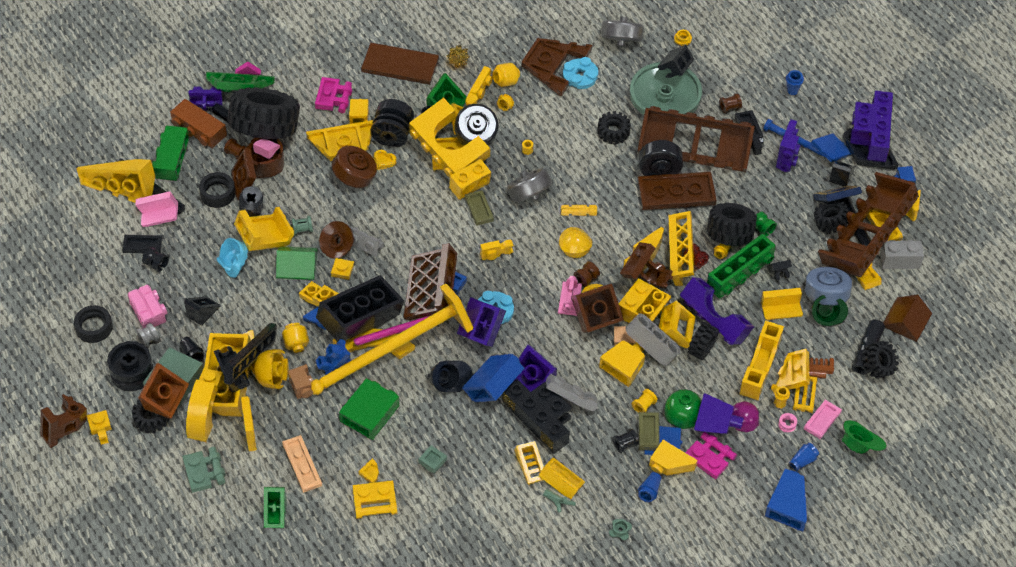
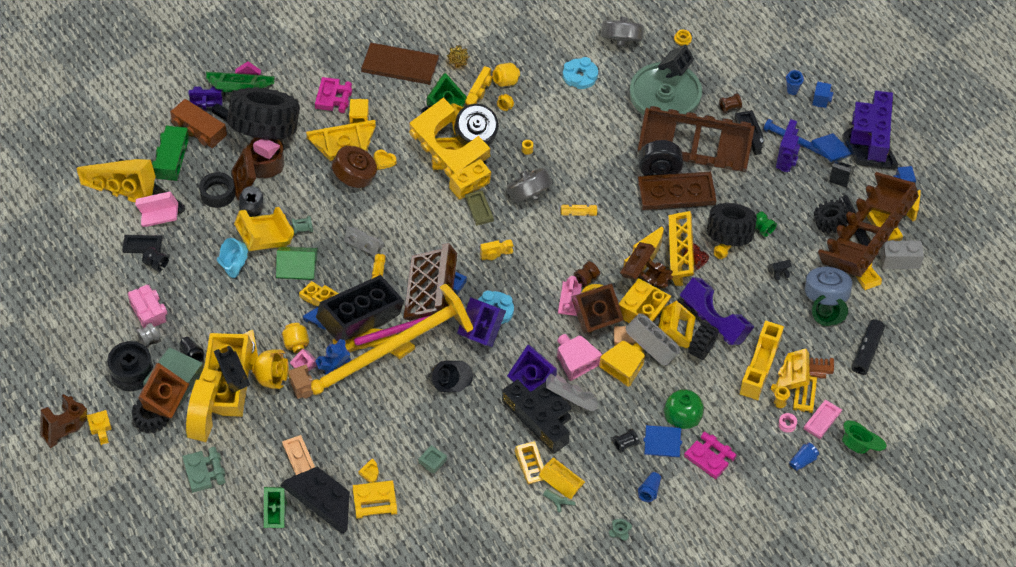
black tyre [74,305,113,343] -> none
black slope [184,296,221,326] -> none
reddish brown bush [224,138,247,159] -> none
black tile [224,323,277,385] -> none
yellow tile [241,396,257,451] -> none
reddish brown dish [319,221,354,259] -> none
yellow plate [331,258,354,280] -> none
green brick [339,378,400,440] -> none
black wheel [370,99,414,147] -> none
blue brick [462,354,524,402] -> none
reddish brown wing [522,38,592,96] -> none
yellow hat [559,227,593,258] -> none
black tyre [597,111,631,145] -> none
yellow bush [631,389,658,413] -> none
olive tile [639,412,660,451] -> none
yellow slope [649,440,698,476] -> none
dark purple torso [694,393,744,434] -> none
green brick [707,234,776,299] -> none
magenta hair [733,401,759,433] -> none
yellow panel [761,288,803,320] -> none
blue slope [765,469,807,532] -> none
dark blue tile [813,186,862,202] -> none
black tyre [862,341,899,378] -> none
reddish brown slope [883,294,932,342] -> none
none -> black wing [280,466,350,534]
none -> bright pink slope [290,349,317,371]
none -> yellow axle [371,254,385,279]
none -> bright pink torso [557,334,602,381]
none -> blue plate [812,81,834,108]

